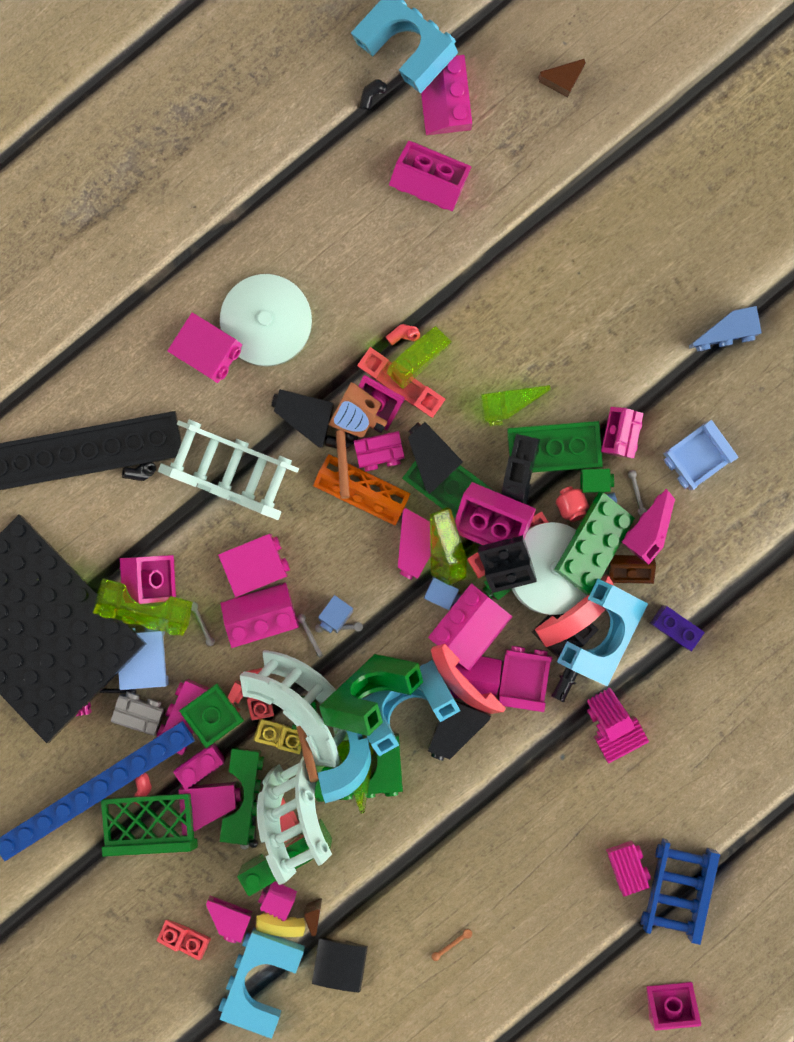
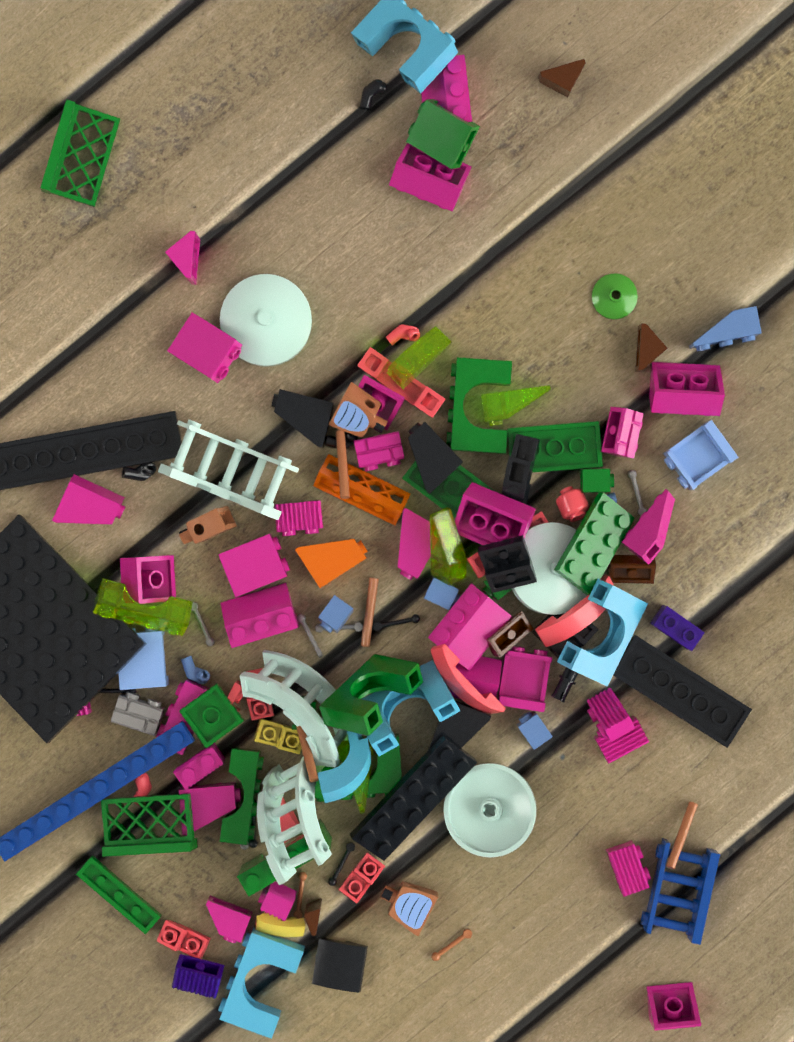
none -> green fence [40,99,120,207]
none -> dark pink slope [52,474,125,525]
none -> green plate [76,855,162,935]
none -> dark pink slope [165,231,200,285]
none -> dark purple brick [172,954,225,999]
none -> nougat torso [179,506,237,544]
none -> medium blue arm [181,656,210,684]
none -> dark pink brick [274,500,323,536]
none -> nougat hinge [293,872,307,919]
none -> orange slope [295,539,368,588]
none -> black hinge [328,842,355,886]
none -> coral slope [338,852,385,904]
none -> black plate [350,735,477,861]
none -> nougat bar [361,578,379,647]
none -> black hinge [373,614,420,631]
none -> torso [380,881,438,936]
none -> green panel [406,99,480,169]
none -> light aqua dish [444,763,537,857]
none -> green arch [446,357,512,454]
none -> reddish brown slope [487,611,534,658]
none -> medium blue brick [516,712,553,750]
none -> bright green dish [592,273,638,319]
none -> black plate [613,635,752,748]
none -> reddish brown slope [635,323,667,372]
none -> dark pink slope [649,362,725,416]
none -> nougat bar [666,802,698,869]

